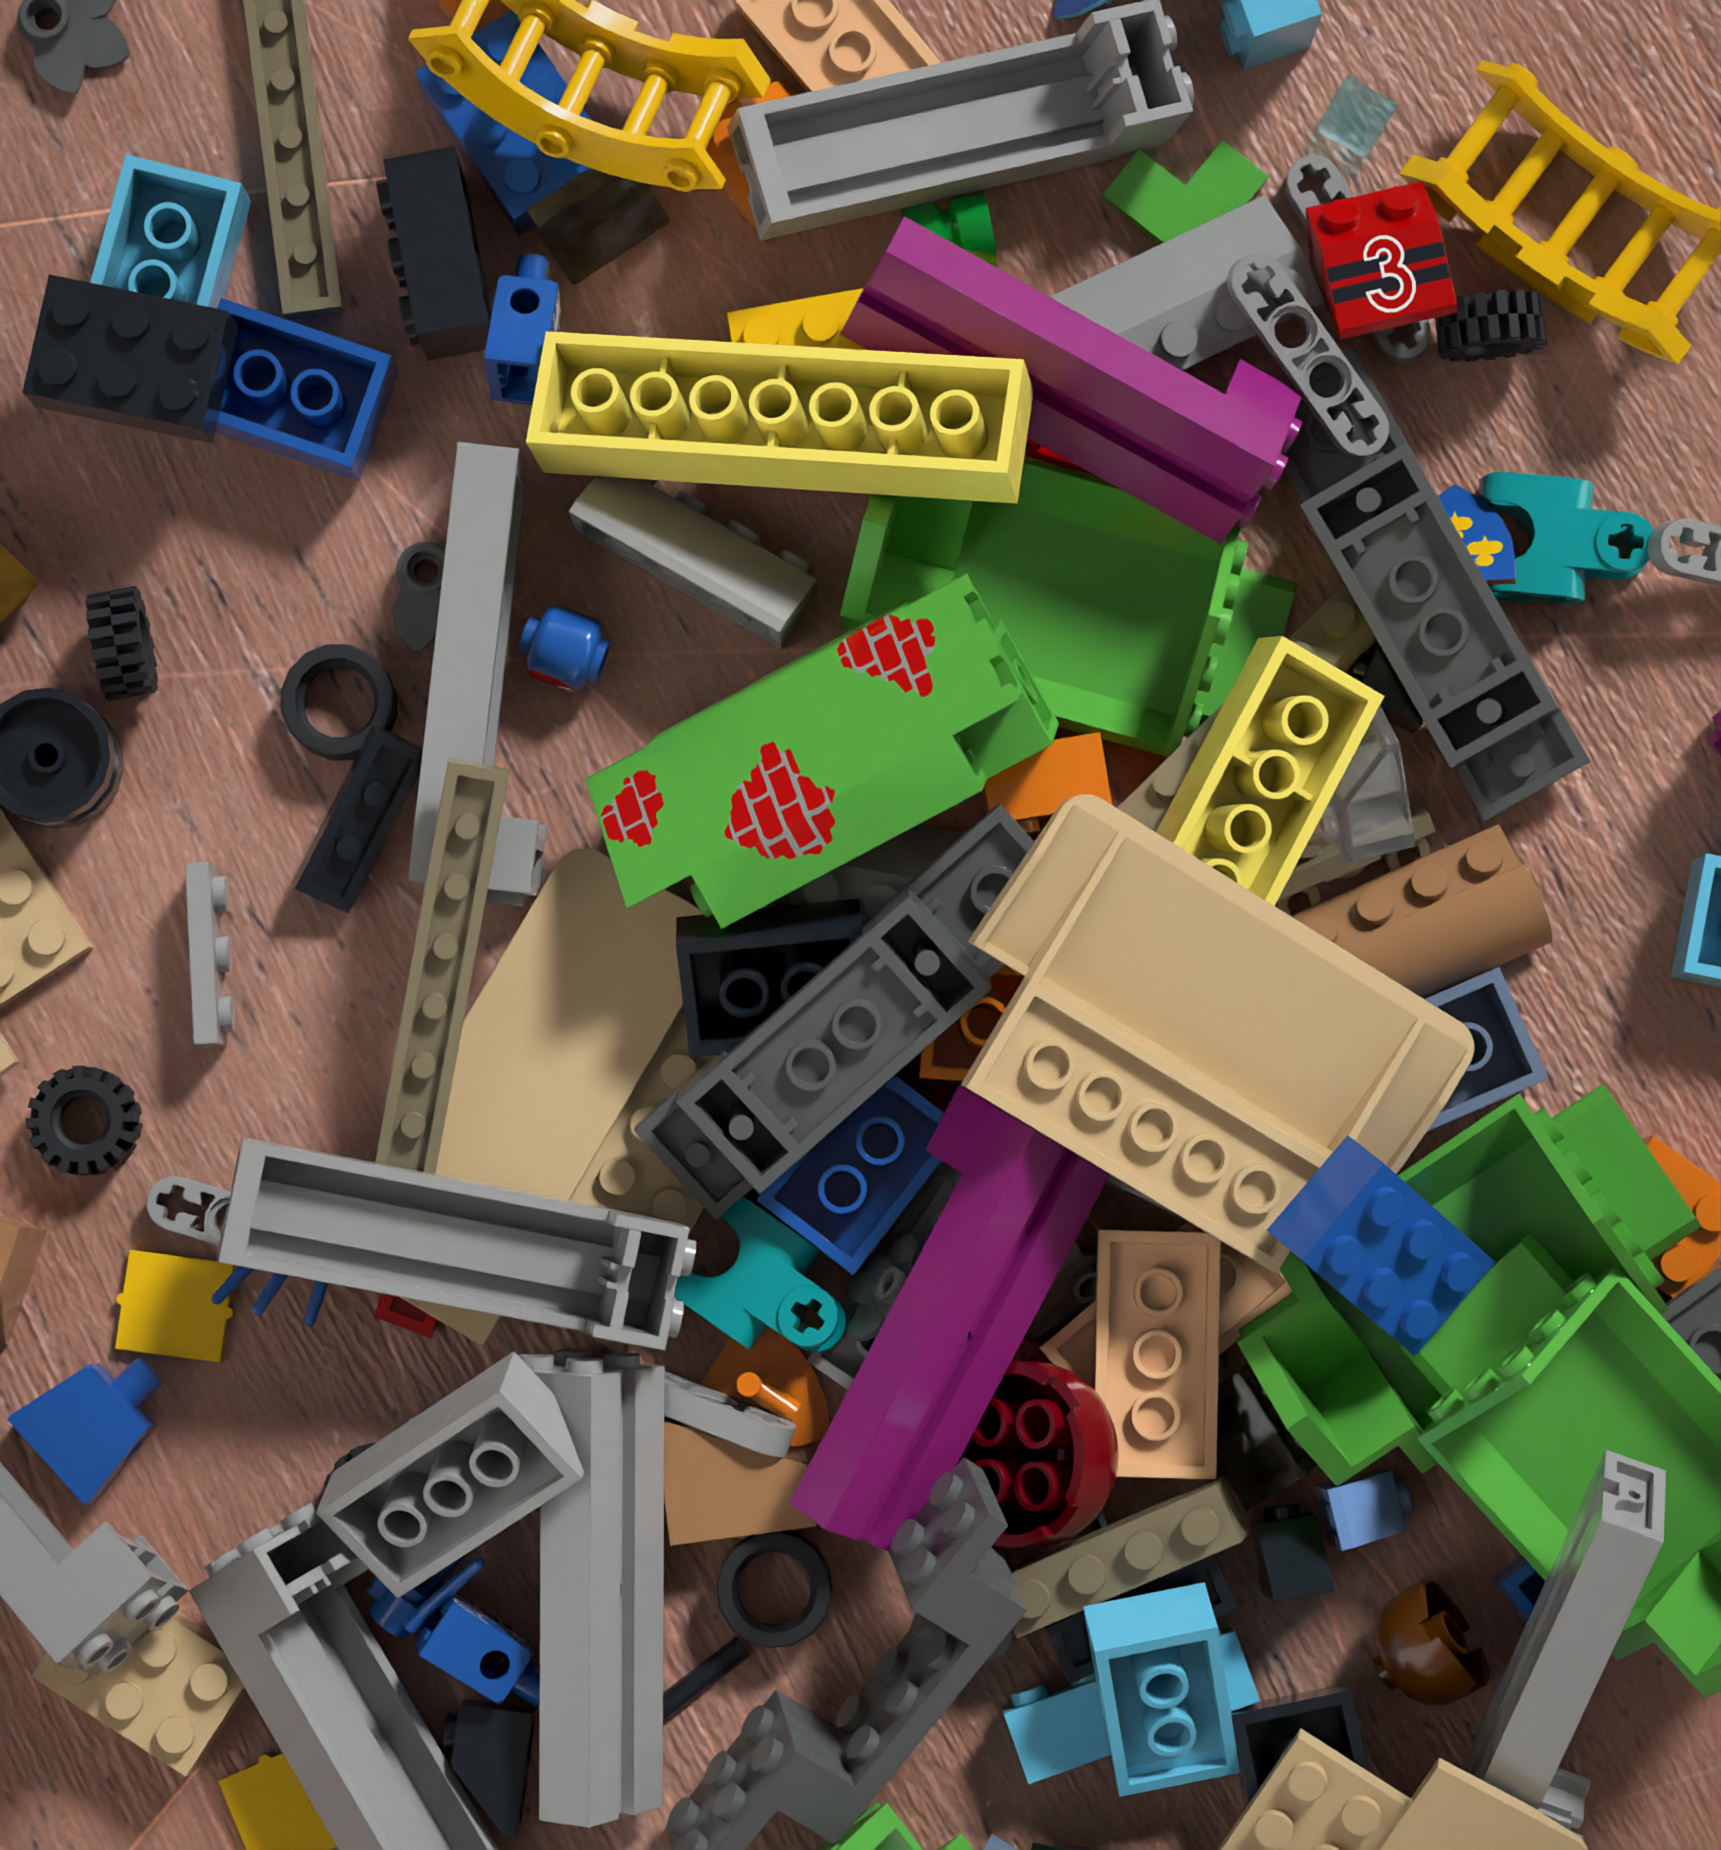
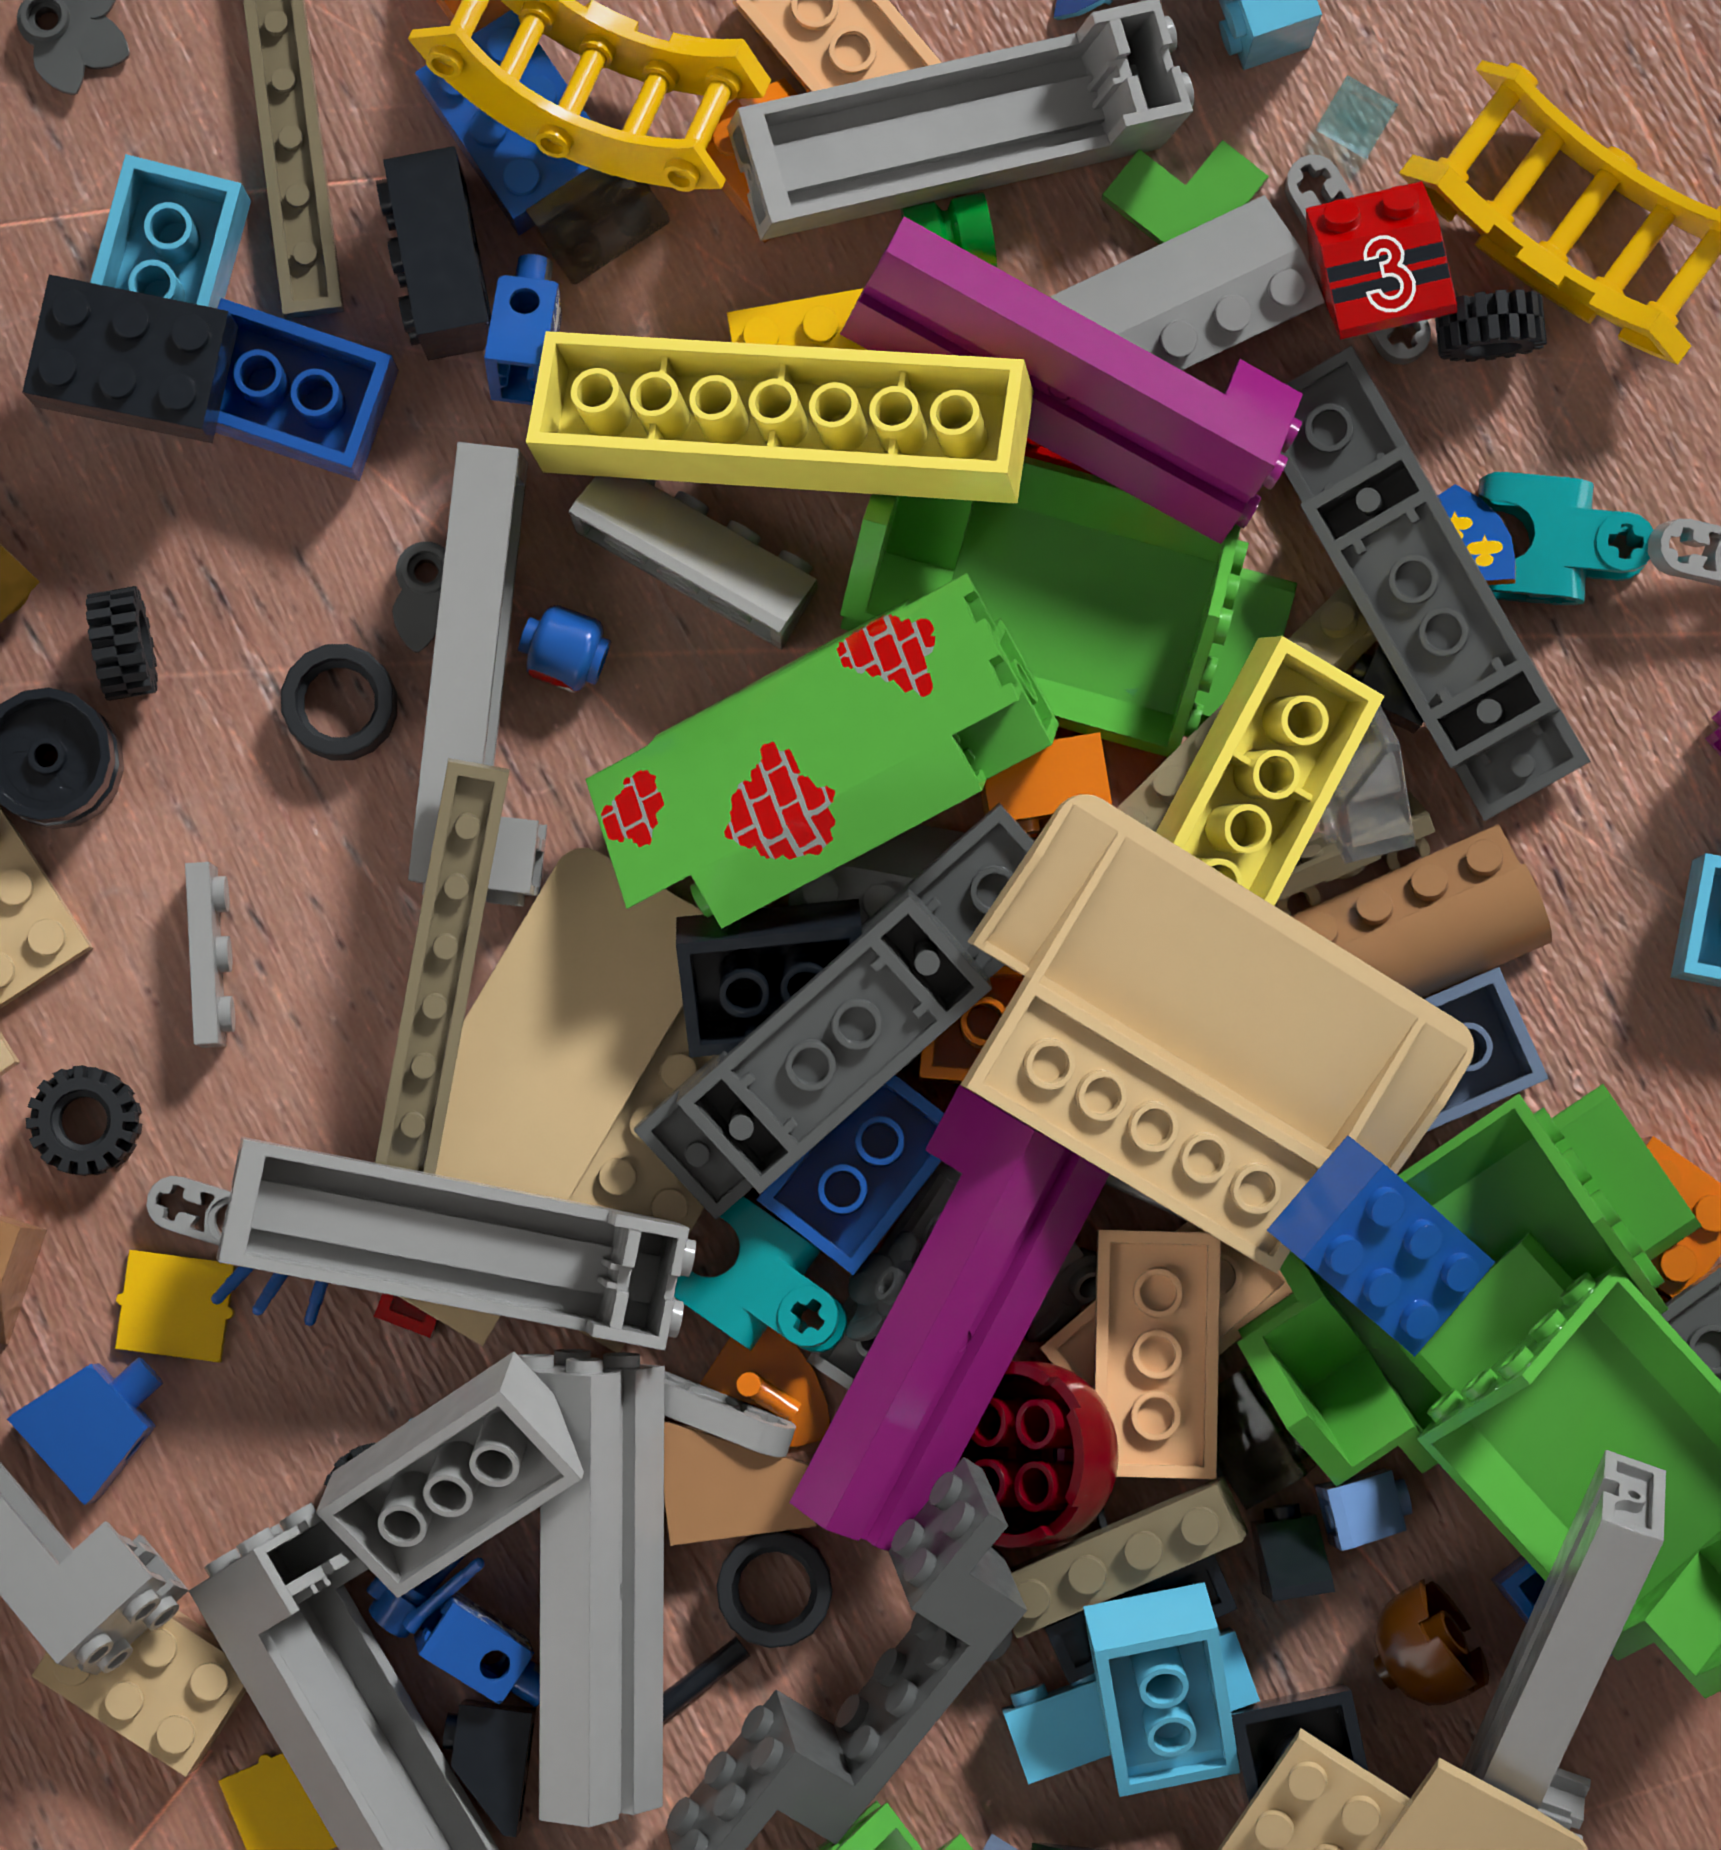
black plate [292,724,423,913] -> none
light grey beam [1227,253,1389,456] -> none

